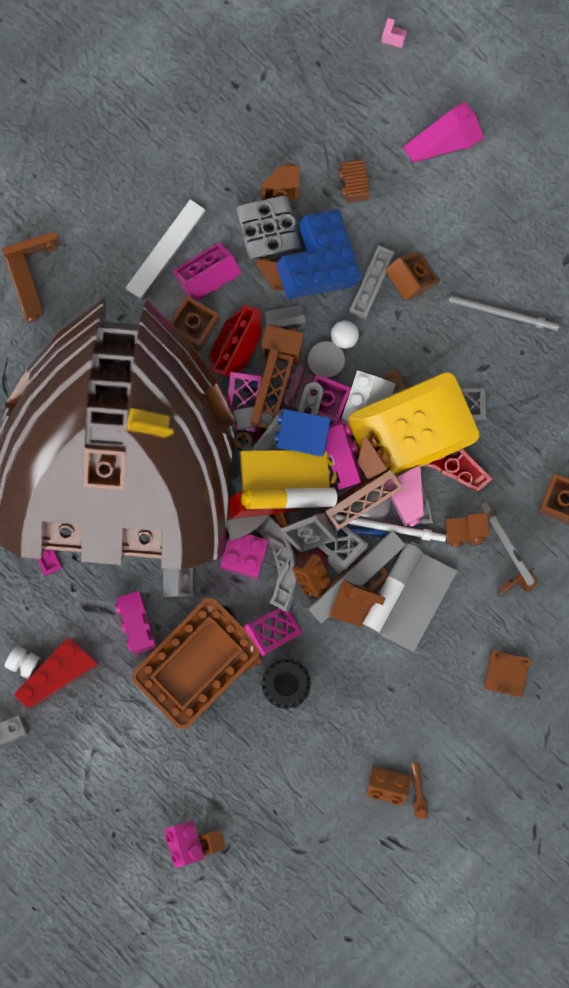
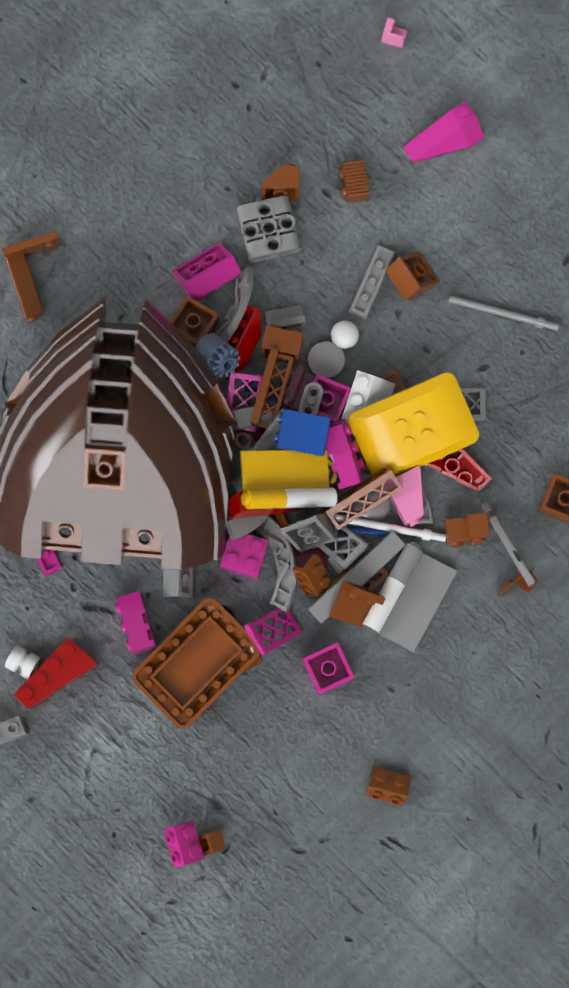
white tile [126,200,205,300] -> none
yellow panel [126,409,174,437] -> none
dark orange slope [256,258,284,291] -> none
black tyre [262,659,311,709] -> none
blue piece [276,209,362,299] -> none
dark orange slope [358,431,392,479] -> none
dark orange piece [411,762,428,819] -> none
dark orange piece [483,650,531,698] -> none
none -> sand blue gear [195,333,240,378]
none -> light grey tile [215,266,254,342]
none -> dark pink brick [302,642,355,696]

